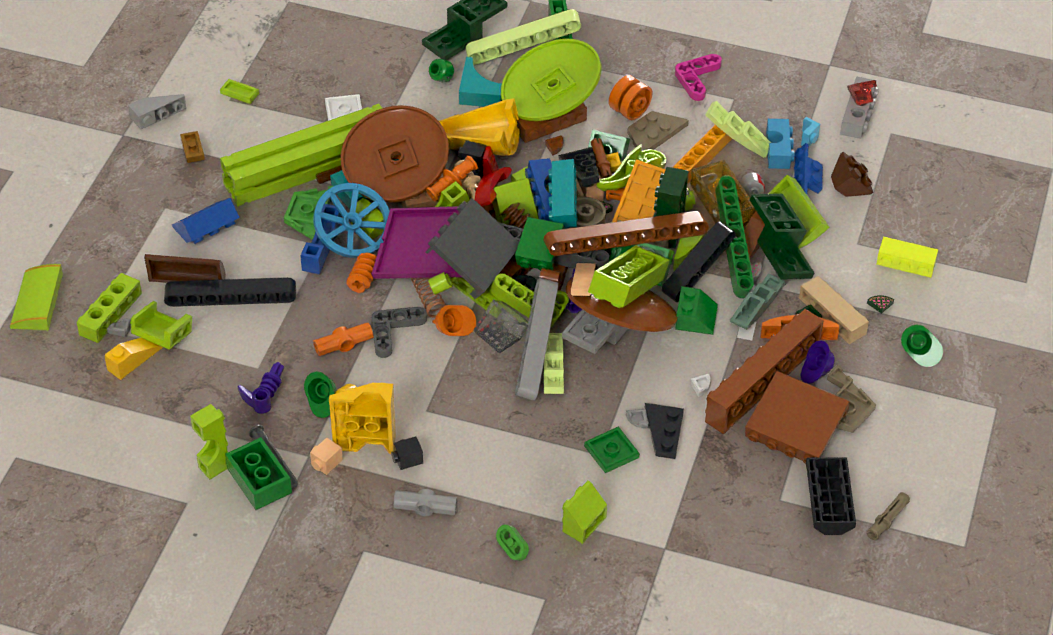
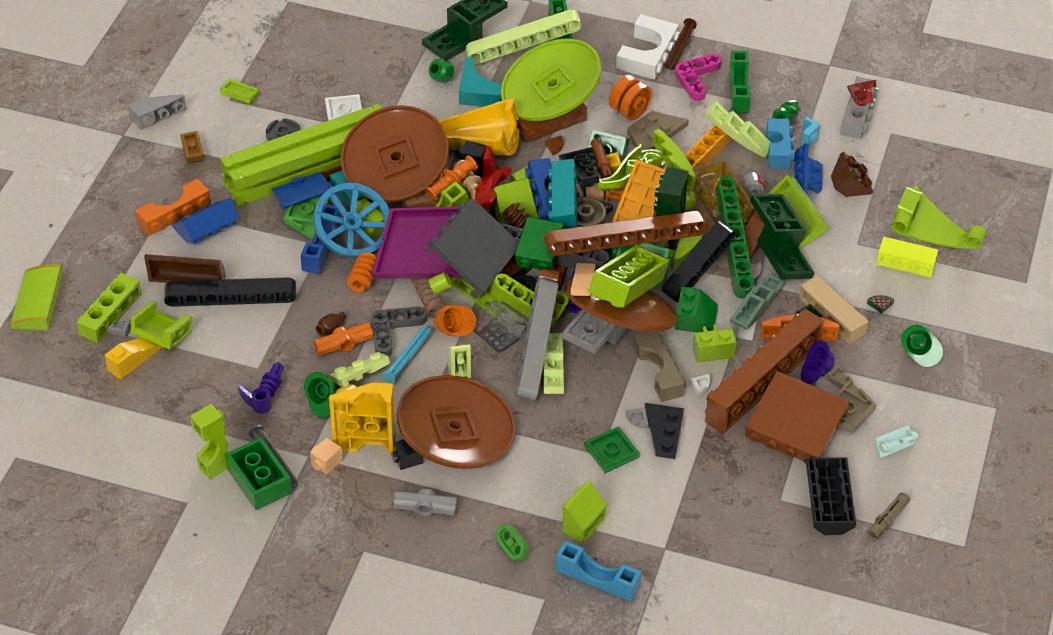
none -> orange arch [135,179,211,236]
none -> dark grey tile [266,118,301,141]
none -> blue door [272,172,333,210]
none -> reddish brown plant [315,312,346,336]
none -> yellowish green wing [329,352,390,388]
none -> medium azure axle [382,325,432,384]
none -> dark orange dish [396,375,516,469]
none -> yellowish green slope [448,344,471,379]
none -> dark azure arch [555,541,642,602]
none -> white arch [616,14,680,80]
none -> dark tan arch [633,331,686,402]
none -> lime slope [653,129,695,190]
none -> reddish brown axle [666,18,697,70]
none -> lime brick [693,325,737,363]
none -> green arch [729,50,751,113]
none -> green arm [772,100,801,122]
none -> light aqua hinge [874,425,918,458]
none -> lime panel [891,186,987,249]

